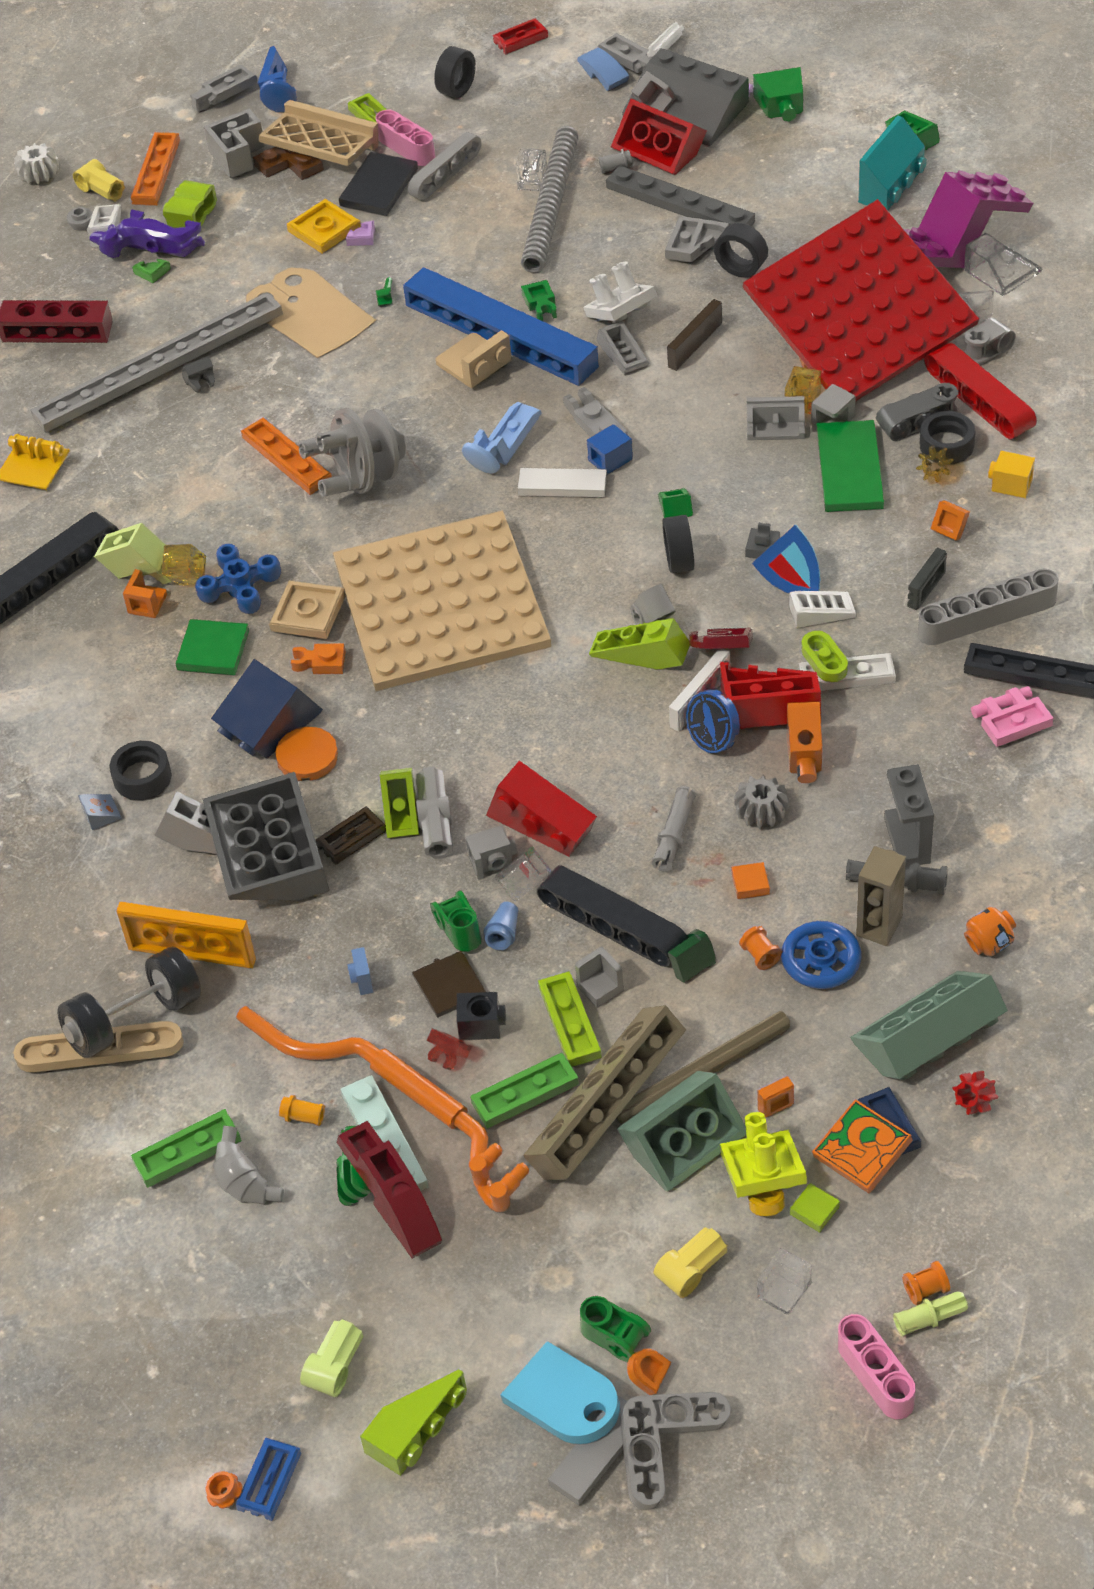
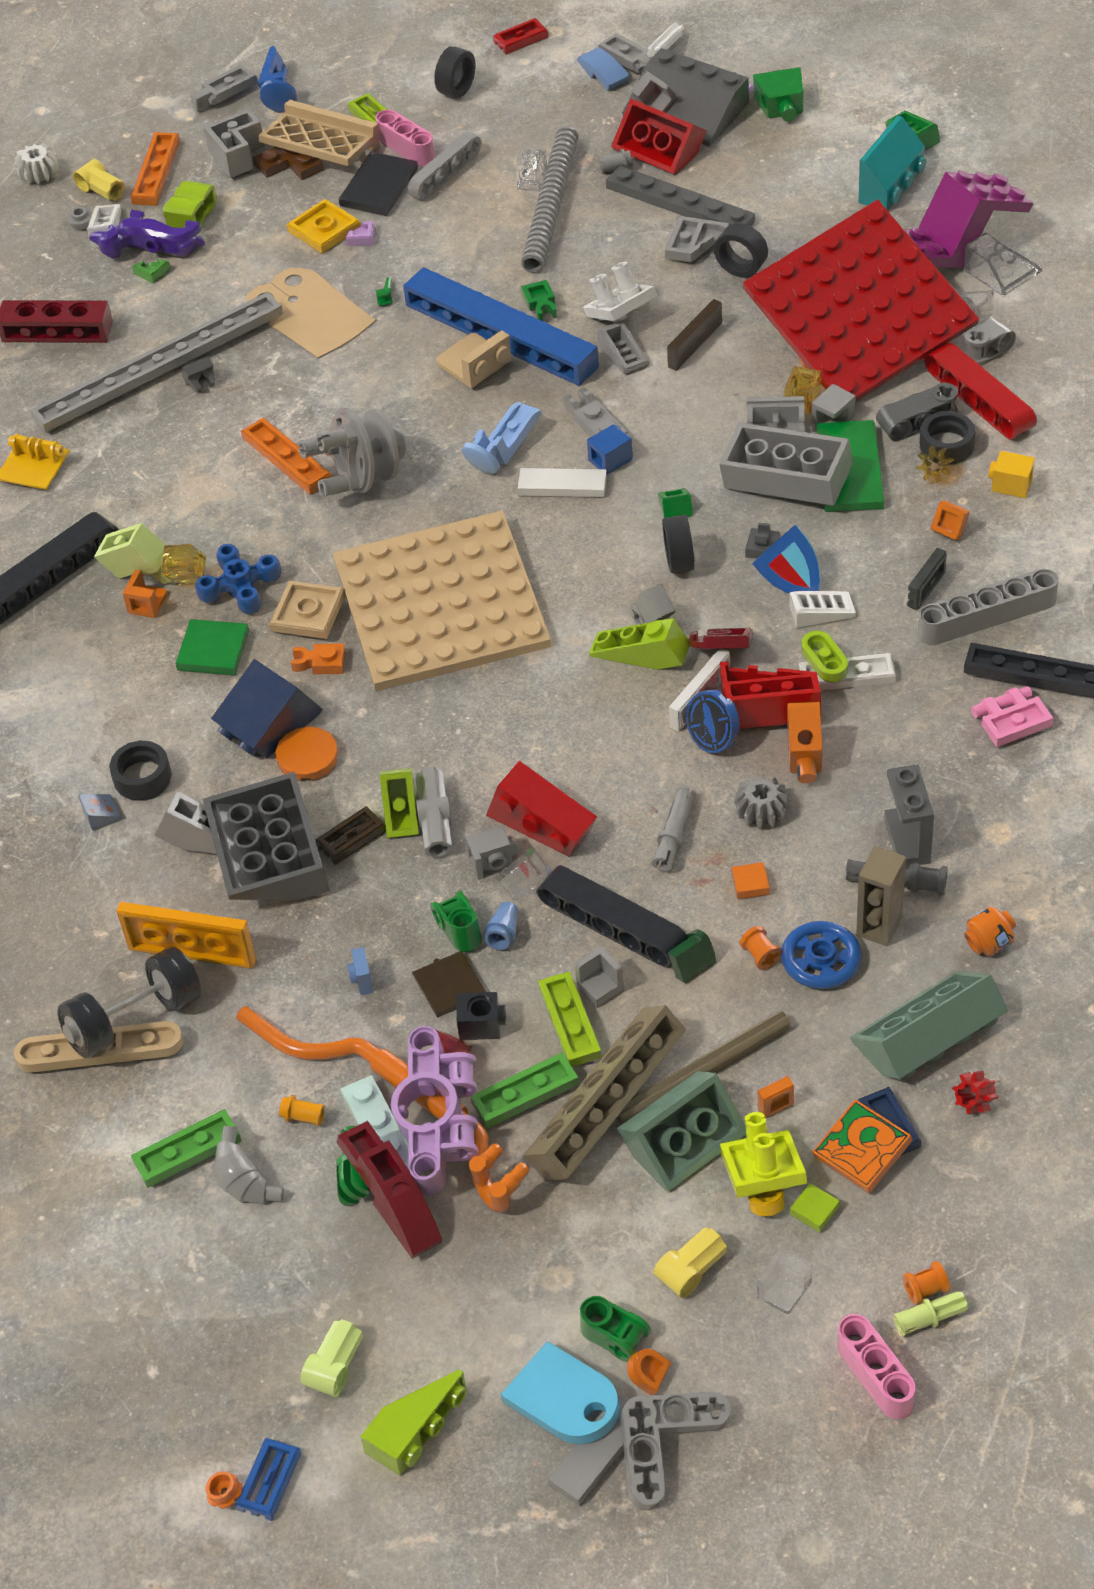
none -> lavender piece [391,1026,478,1195]
none -> light grey brick [719,422,853,506]

